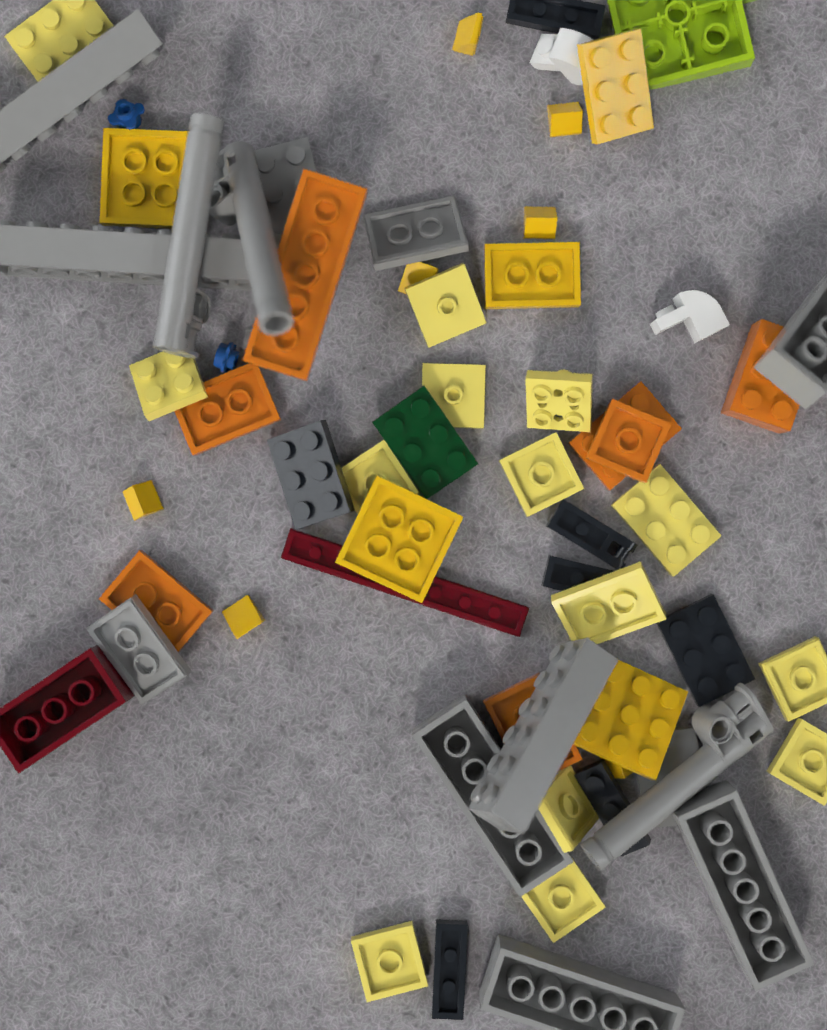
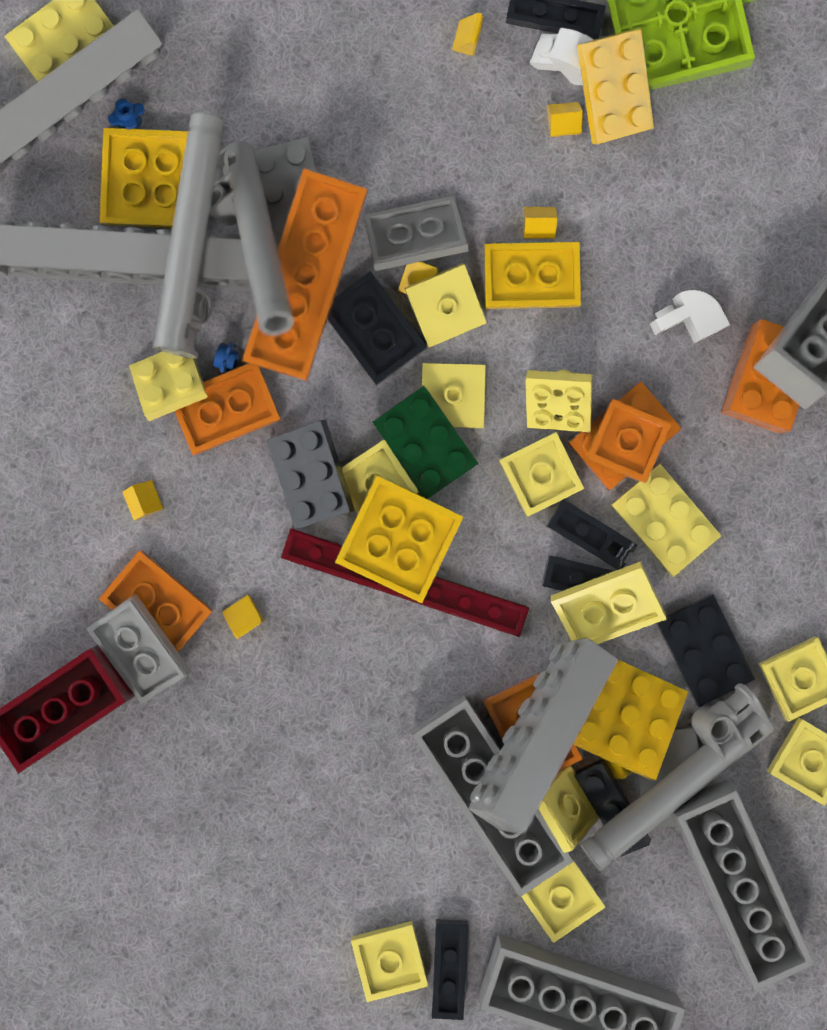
none -> black plate [327,271,427,386]

